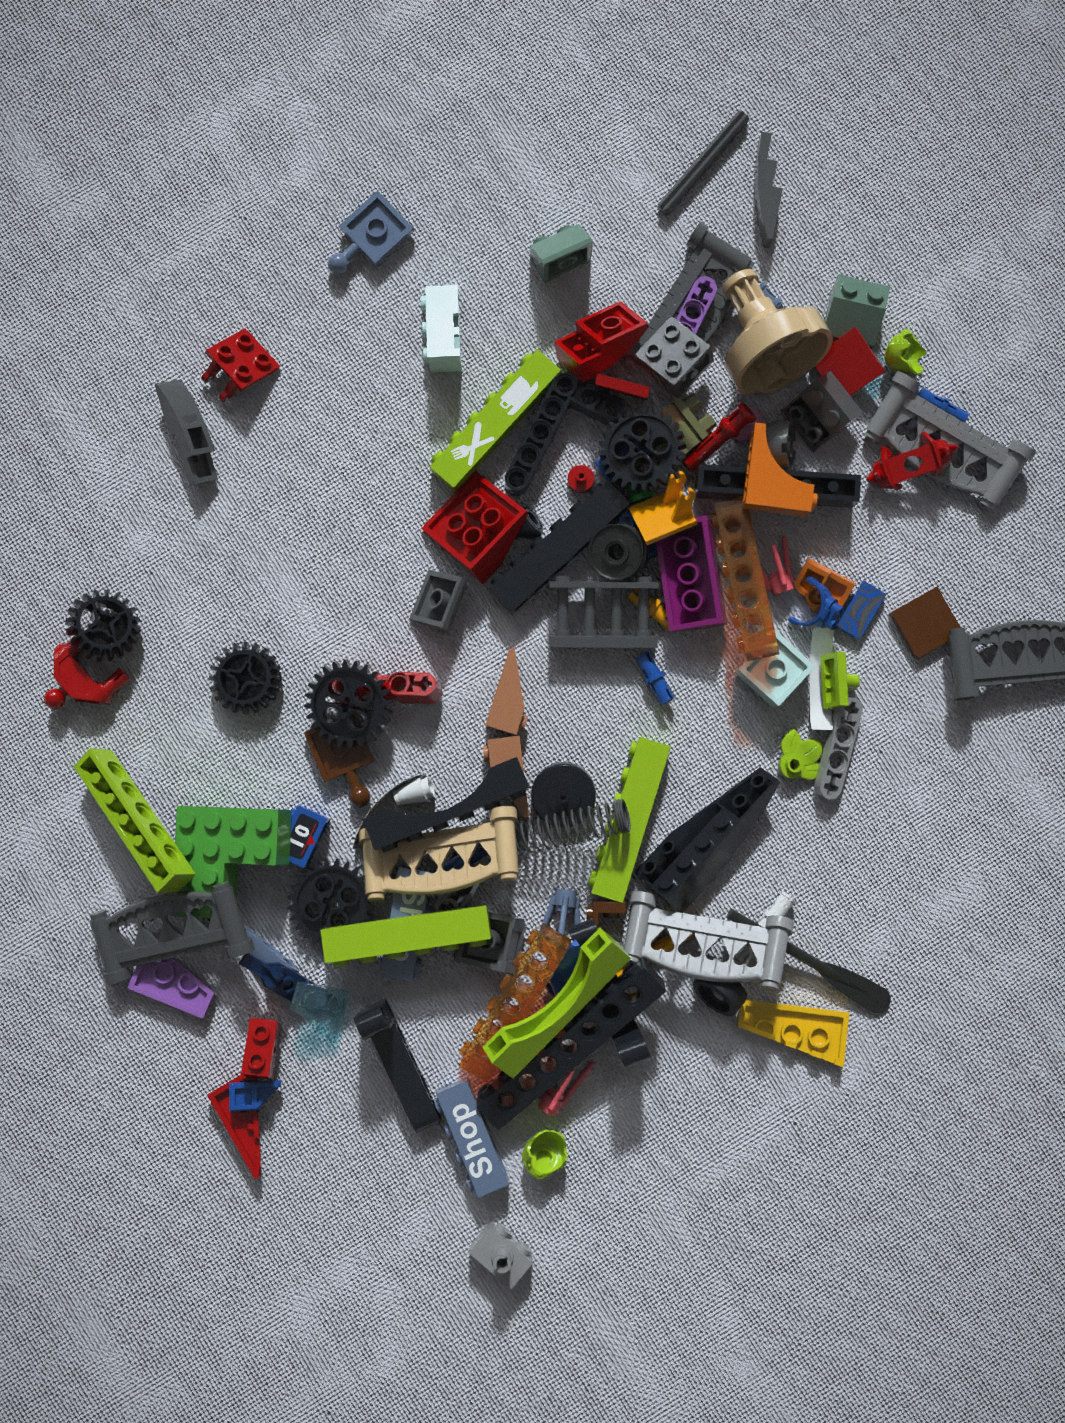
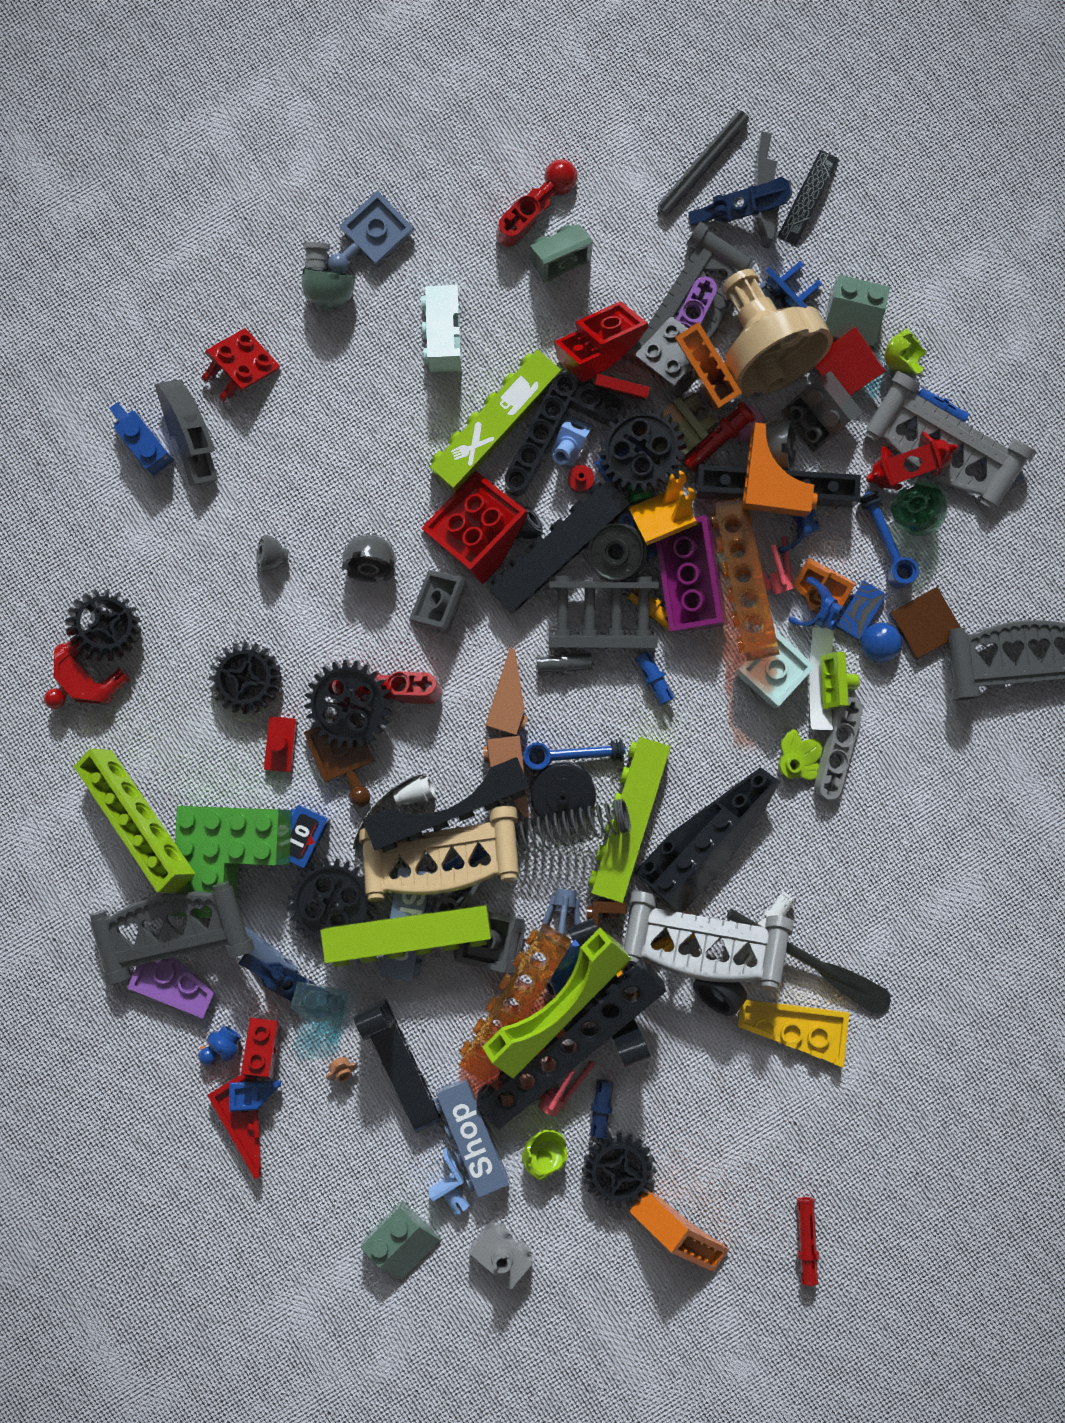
none -> blue hinge [109,402,174,476]
none -> blue animal [198,1025,241,1066]
none -> dark grey brick [256,534,289,572]
none -> red tile [264,716,298,773]
none -> sand green cylinder [302,268,355,312]
none -> light grey piece [303,242,330,271]
none -> nougat plate [326,1057,358,1082]
none -> dark grey cylinder [341,533,396,583]
none -> sand green slope [360,1199,441,1280]
none -> light blue bracket [429,1147,469,1215]
none -> red beam [496,159,578,247]
none -> blue piece [523,740,626,771]
none -> dark grey pin [536,652,592,674]
none -> light blue bracket [550,415,593,467]
none -> black gear [582,1131,656,1208]
none -> dark blue pin [589,1079,614,1138]
none -> orange arch [629,1191,729,1272]
none -> orange arch [675,322,742,410]
none -> dark blue piece [688,177,792,226]
none -> blue plate [765,260,822,308]
none -> black sticker [778,150,839,245]
none -> blue helmet [778,510,820,553]
none -> red pin [797,1197,820,1286]
none -> blue piece [859,491,919,589]
none -> blue hair [861,623,902,663]
none -> clear green cylinder [891,481,948,537]

